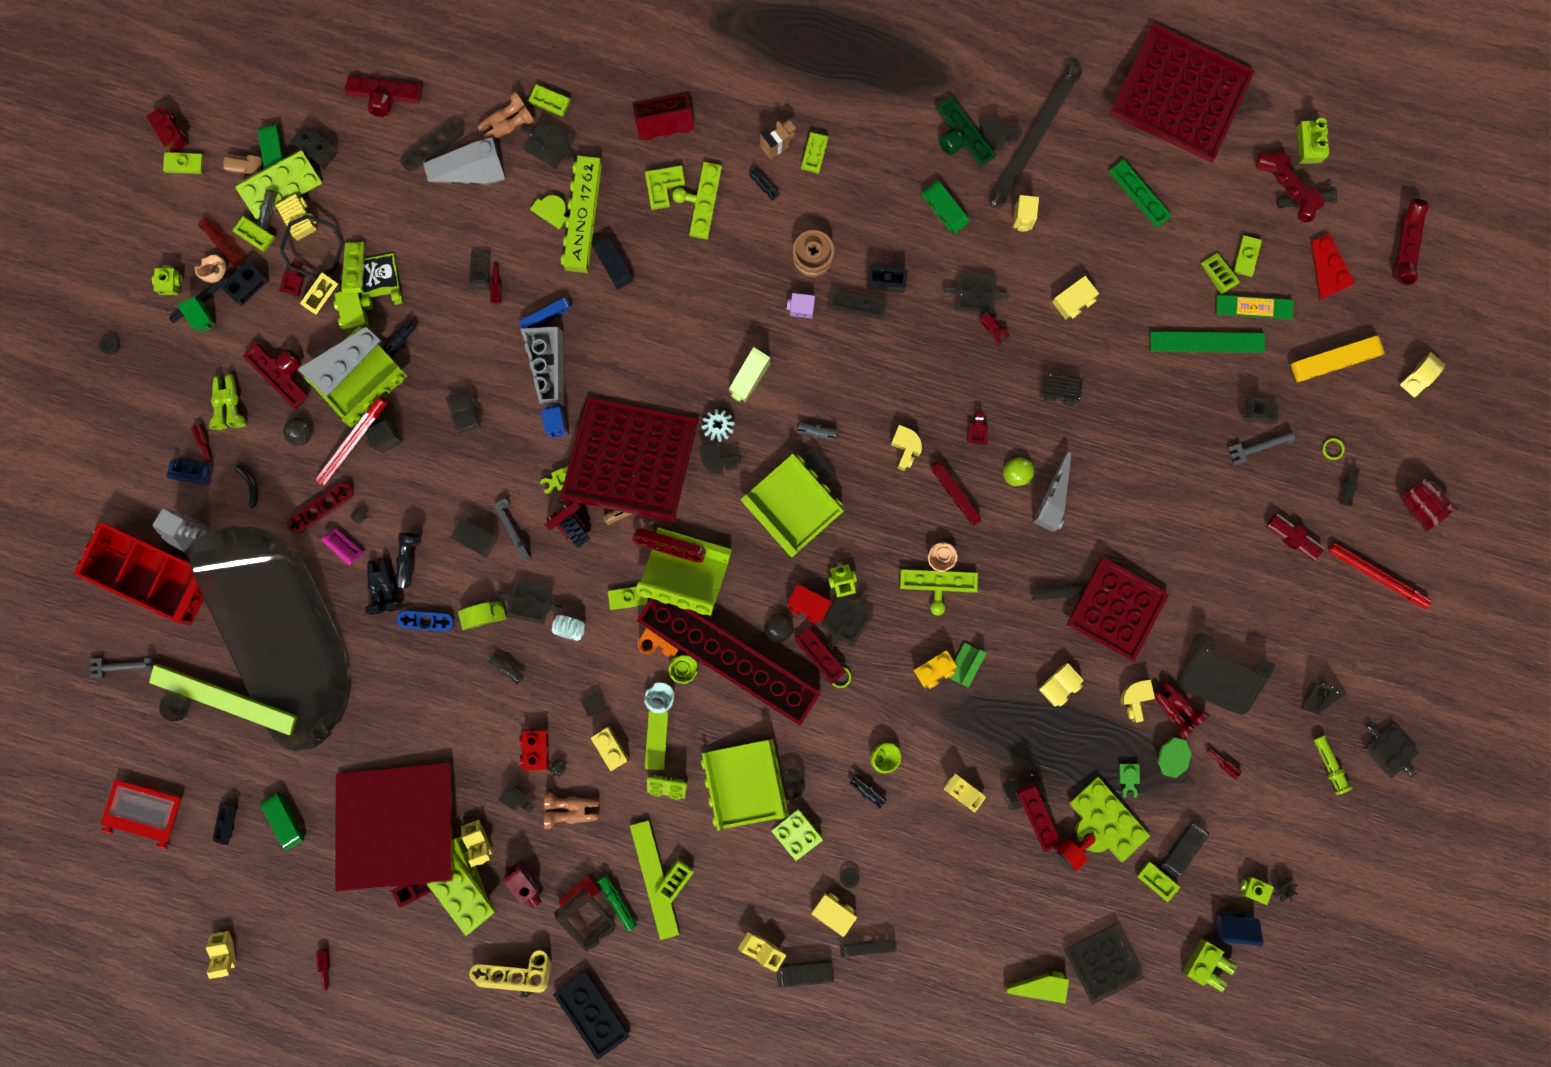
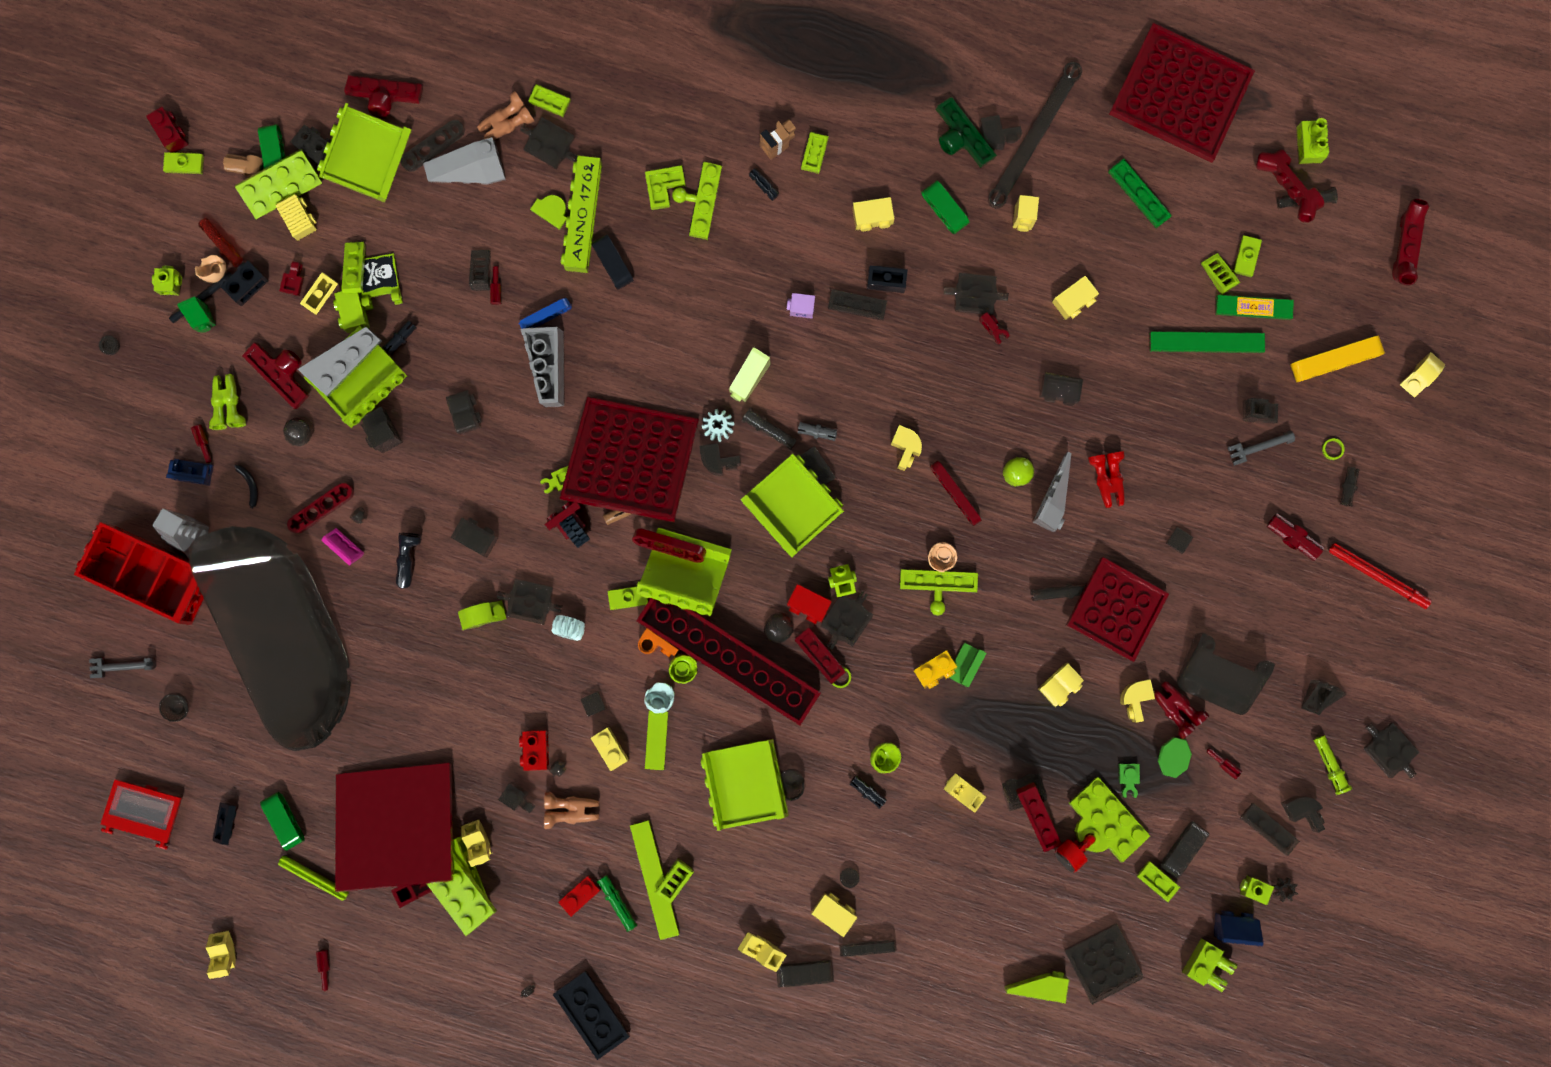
tile [149,664,297,735] -> none
lime plate [232,216,276,253] -> none
clear smoke pin [256,189,278,229] -> none
black piece [280,215,344,278] -> none
axle [315,396,388,485] -> none
black piece [365,558,402,615] -> none
blue beam [397,611,455,631] -> none
light yellow beam [469,950,551,993] -> none
clear smoke pin [487,652,525,685] -> none
dark grey hinge [494,499,531,562] -> none
dark red torso [503,860,542,908] -> none
blue brick [541,405,569,439] -> none
clear smoke window [554,887,616,952] -> none
dark red slope [633,93,695,140] -> none
lime hinge [647,775,688,800] -> none
lime hinge [771,809,824,861] -> none
medium nougat wheel [793,230,834,277] -> none
dark red plate [967,411,989,445] -> none
red wing [1310,233,1355,301] -> none
dark red piece [1402,478,1458,532] -> none
none -> lime axle [278,856,349,901]
none -> lime panel [317,103,412,202]
none -> clear smoke pin [741,407,797,450]
none -> light yellow brick [853,197,894,231]
none -> red piece [1088,451,1125,508]
none -> clear smoke tile [1166,527,1194,554]
none -> clear smoke plate [1240,803,1300,856]
none -> clear smoke brick [1281,796,1325,833]

